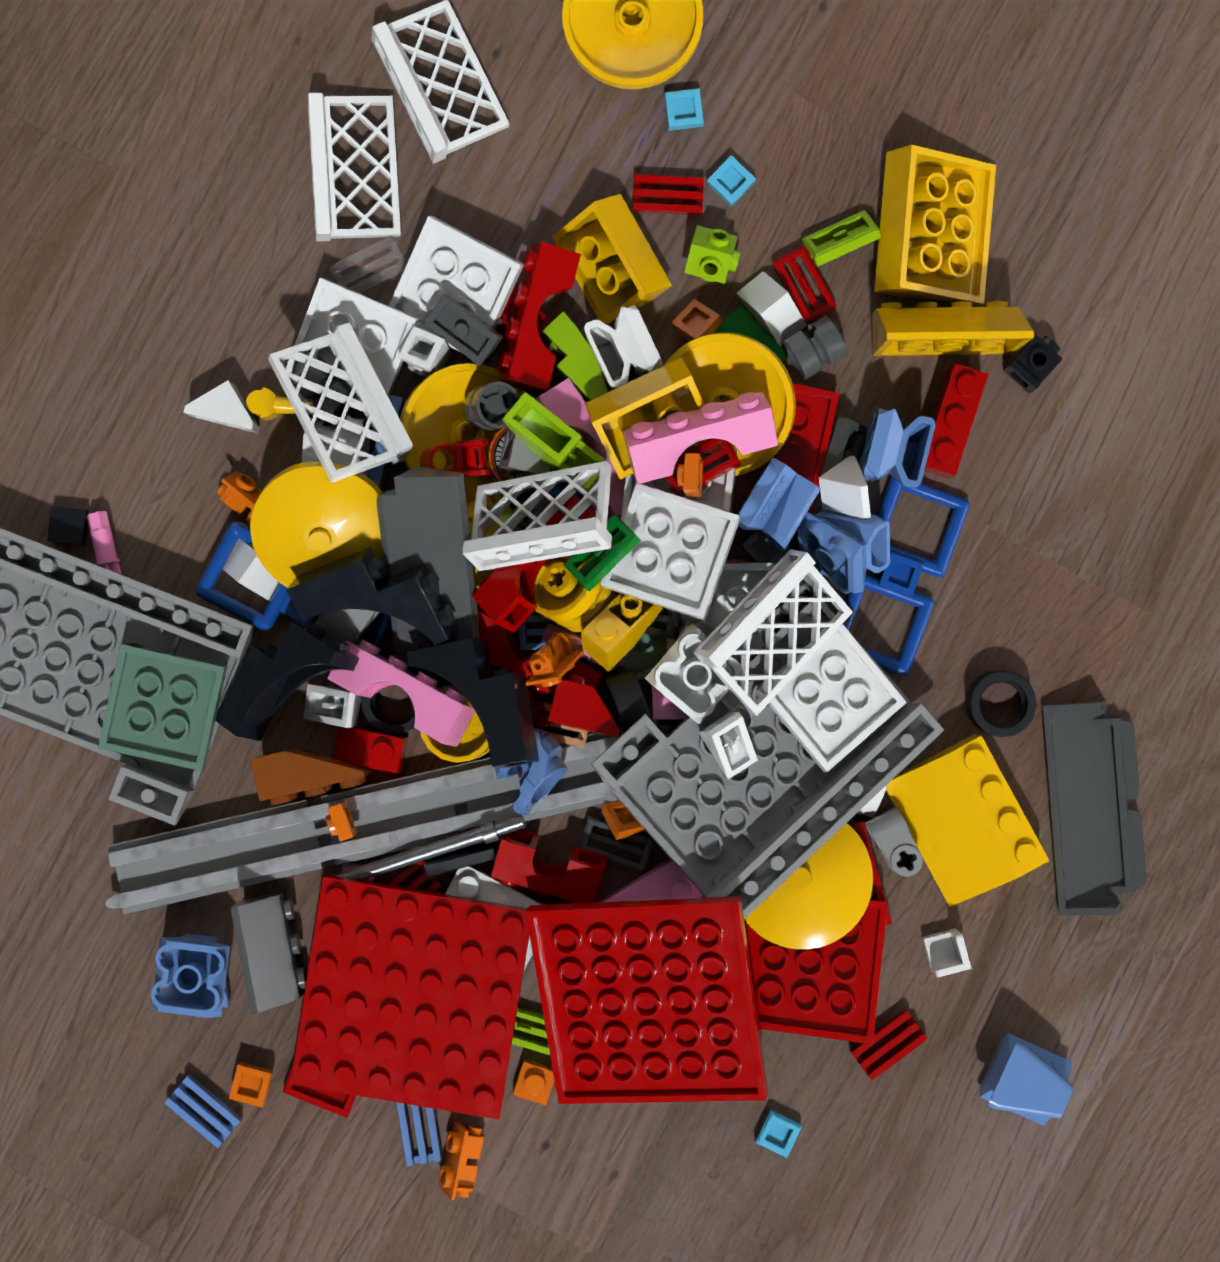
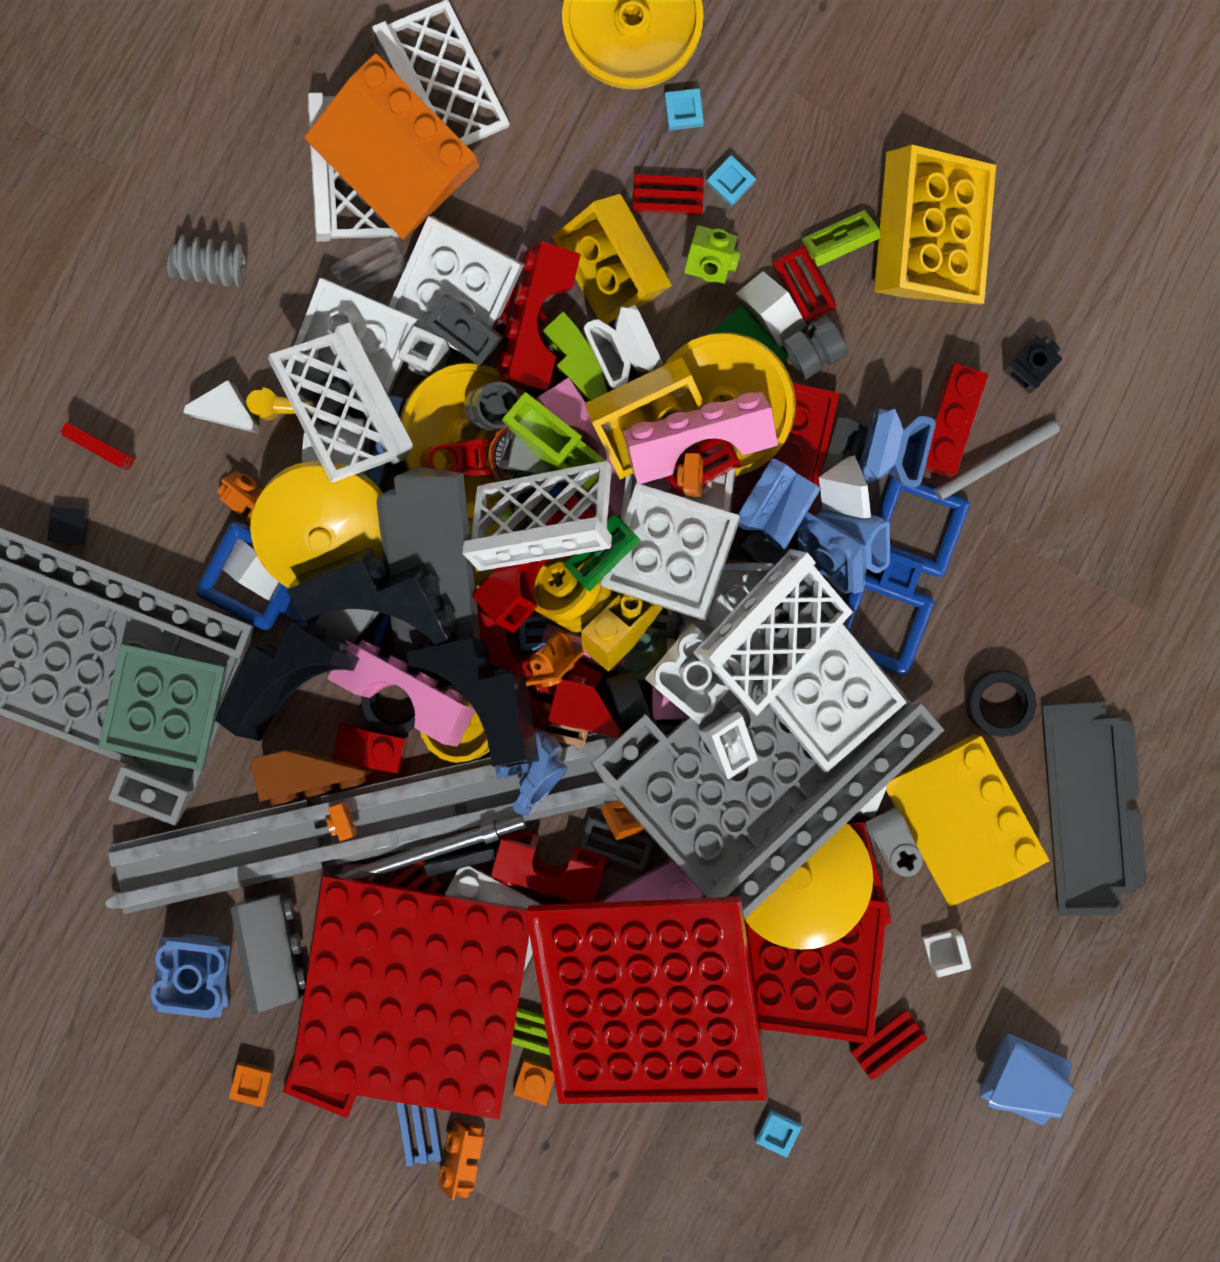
bright pink piece [87,511,122,575] -> none
medium blue tile [164,1074,243,1148] -> none
white slope [303,684,361,728] -> none
orange plate [671,299,722,341] -> none
yellow slope [872,301,1034,356] -> none
none -> red tile [60,422,136,470]
none -> light grey piece [167,234,246,289]
none -> orange slope [304,53,480,241]
none -> light grey bar [934,420,1060,501]

